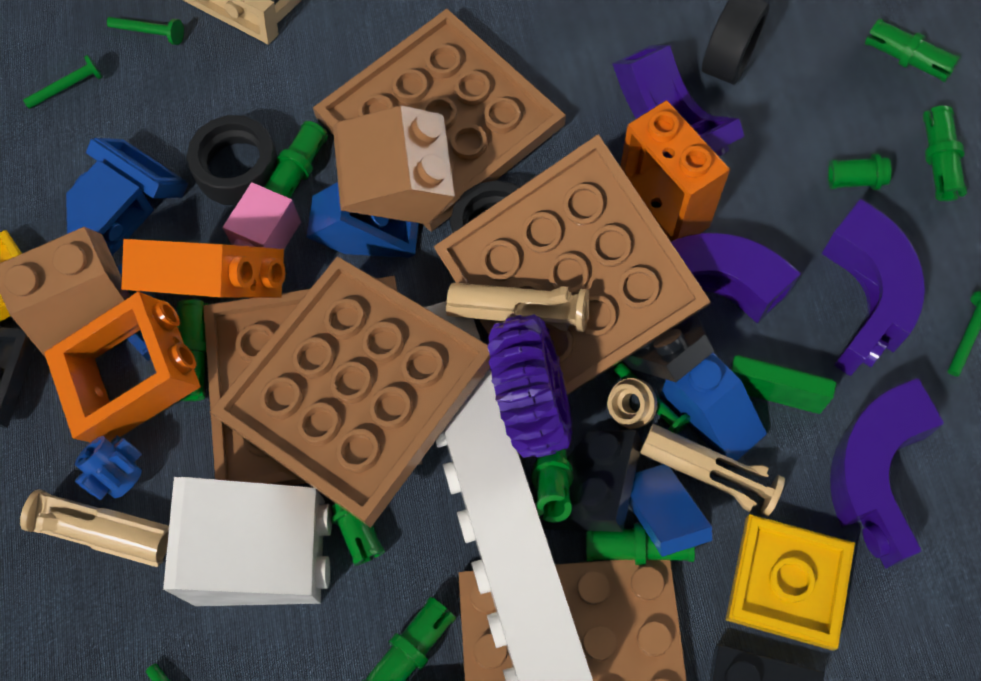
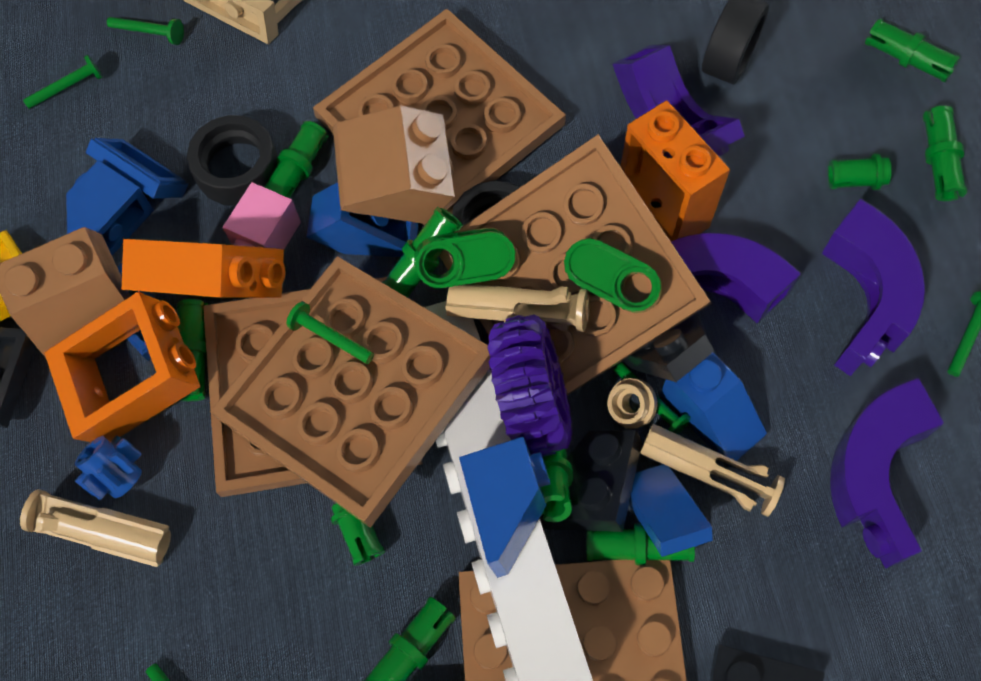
white slope [163,477,332,606] -> none
yellow plate [726,514,855,651] -> none
green tile [729,355,836,414] -> none
none -> green pin [286,301,374,364]
none -> green pin [382,207,463,298]
none -> green piece [414,228,515,288]
none -> blue slope [459,437,551,578]
none -> green piece [564,238,662,313]

